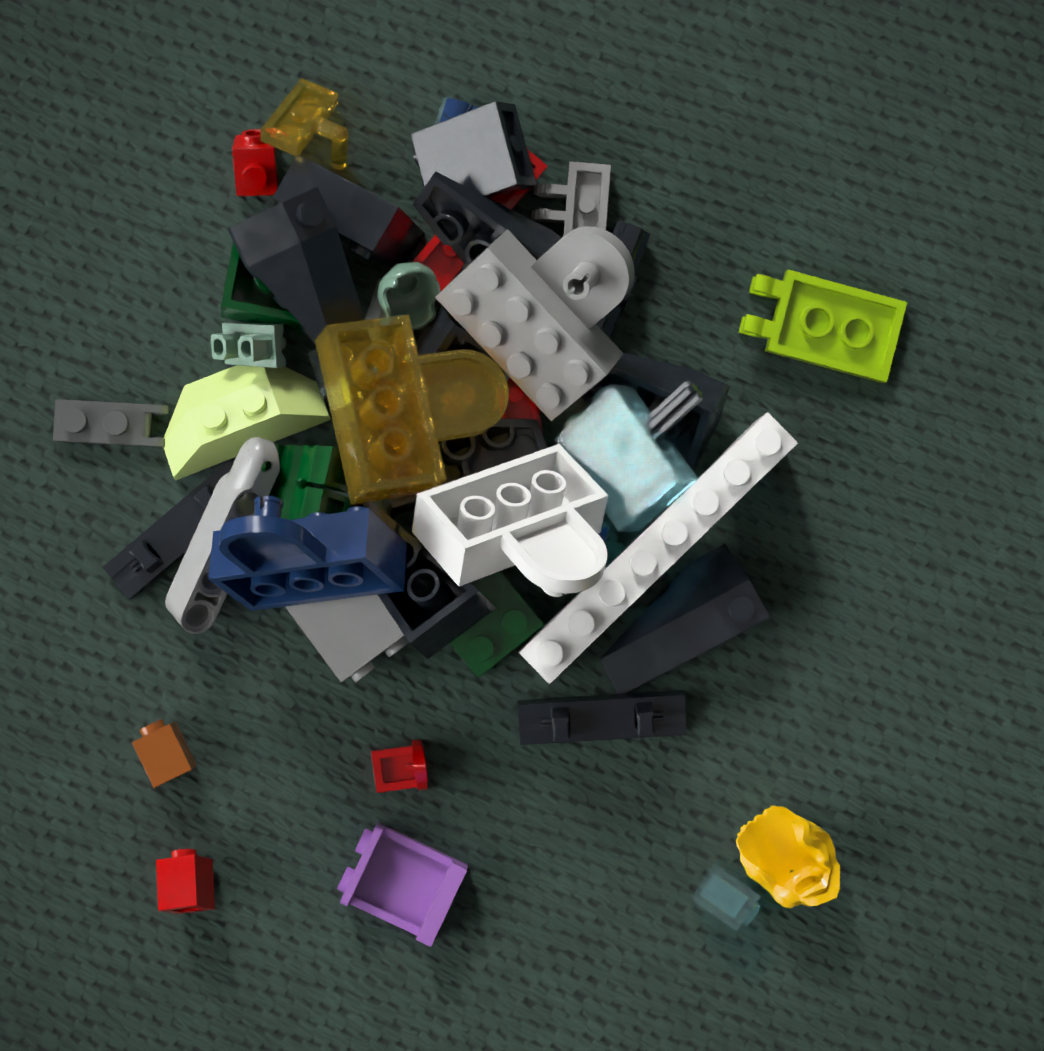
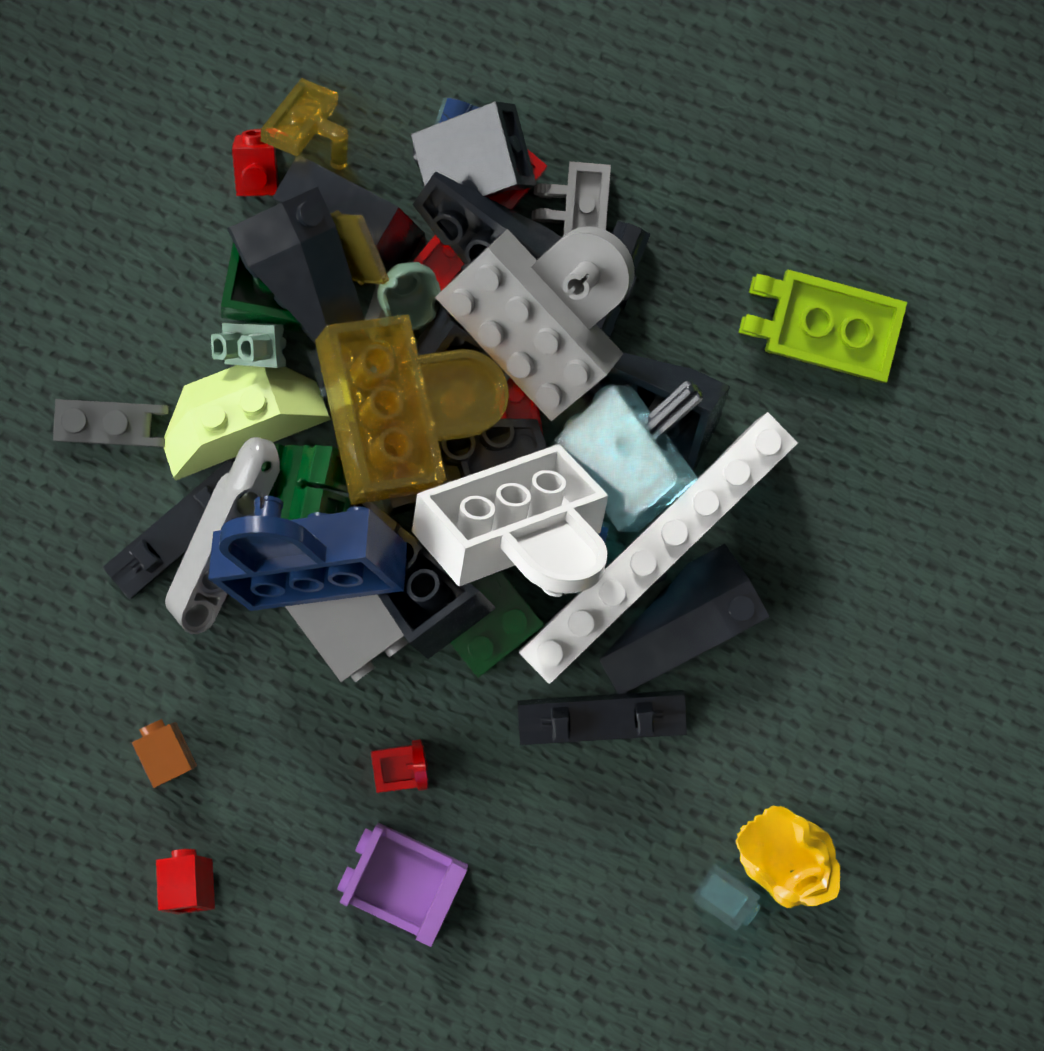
none -> clear yellow piece [330,210,389,285]

